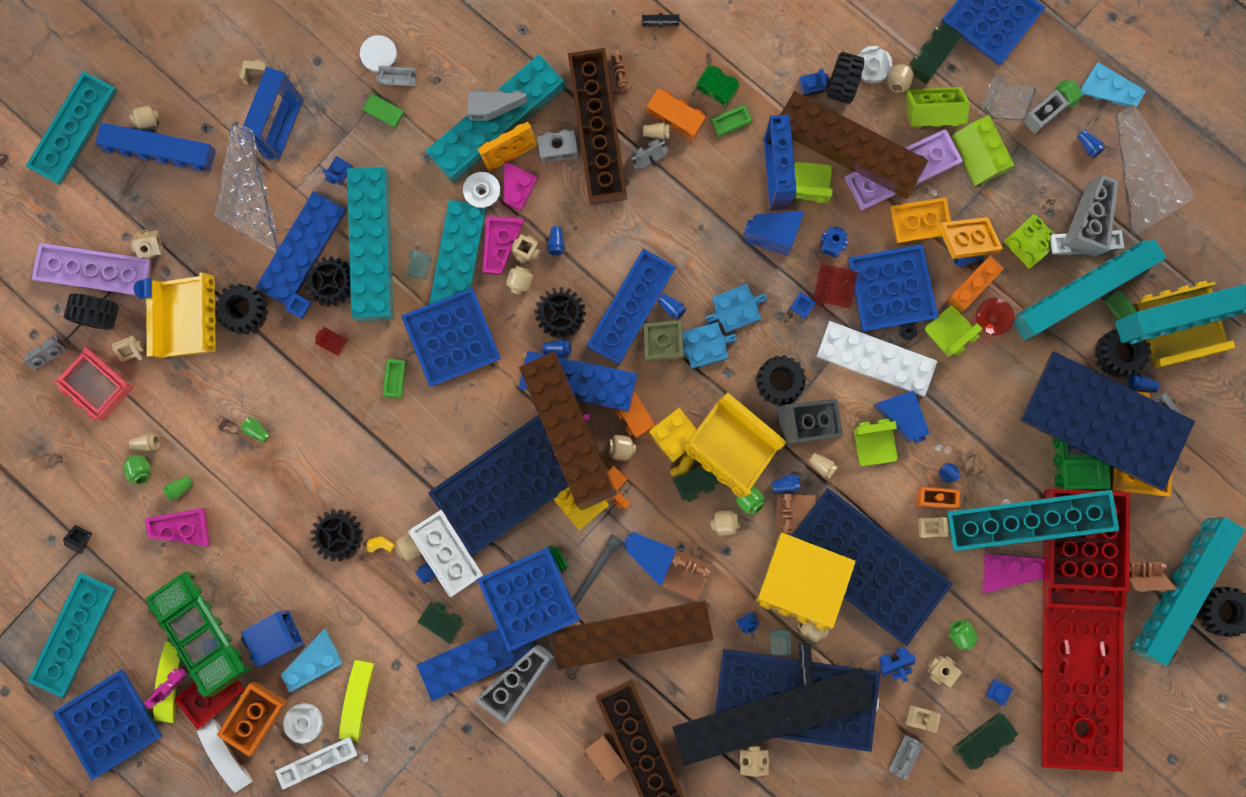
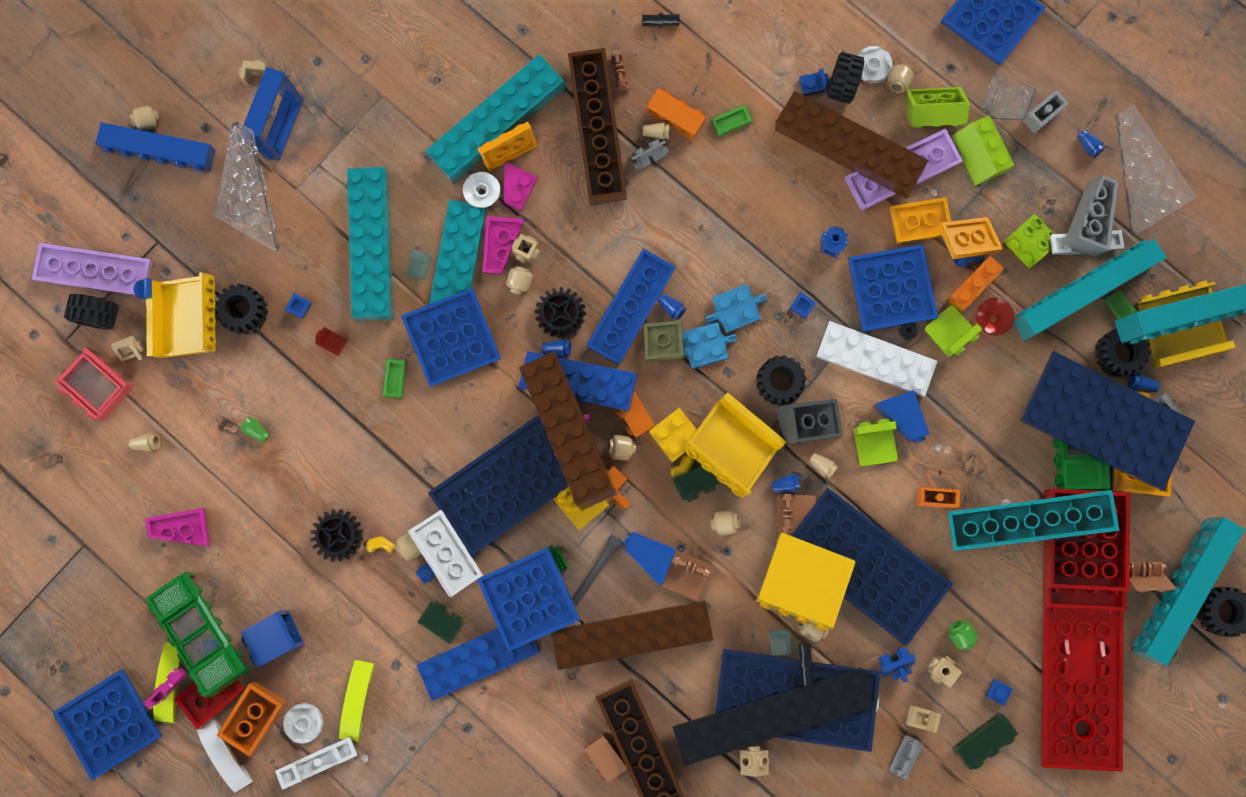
light grey hinge [23,336,67,370] -> none
teal plate [26,71,117,185] -> none
teal plate [27,573,117,698] -> none
black slope [63,525,92,554] -> none
bright green head [122,455,152,485] -> none
tan brick [131,230,163,259] -> none
bright green cone [162,476,193,501] -> none
blue plate [255,191,347,306] -> none
medium azure wing [281,629,343,693] -> none
black gear [304,256,351,307] -> none
blue bracket [322,156,353,186] -> none
white tile [360,35,397,73] -> none
bright green tile [362,94,405,129] -> none
light grey hinge [376,66,416,86] -> none
light grey slope [467,90,527,121] -> none
light grey wedge [474,644,555,724] -> none
light grey brick [537,129,578,163] -> none
blue cone [547,226,565,256] -> none
green brick [696,65,740,107] -> none
bright green head [736,486,765,514] -> none
blue plate [736,611,759,633] -> none
blue slope [743,211,804,256] -> none
blue window [763,114,797,210] -> none
lime bracket [793,162,832,203] -> none
clear red hinge [813,263,858,309] -> none
clear green brick [909,22,963,85] -> none
tan bracket [918,517,950,538] -> none
blue plate [939,463,961,483] -> none
dark pink wing [982,554,1044,593] -> none
bright green head [1055,79,1082,108] -> none
medium azure wing [1080,62,1146,108] -> none

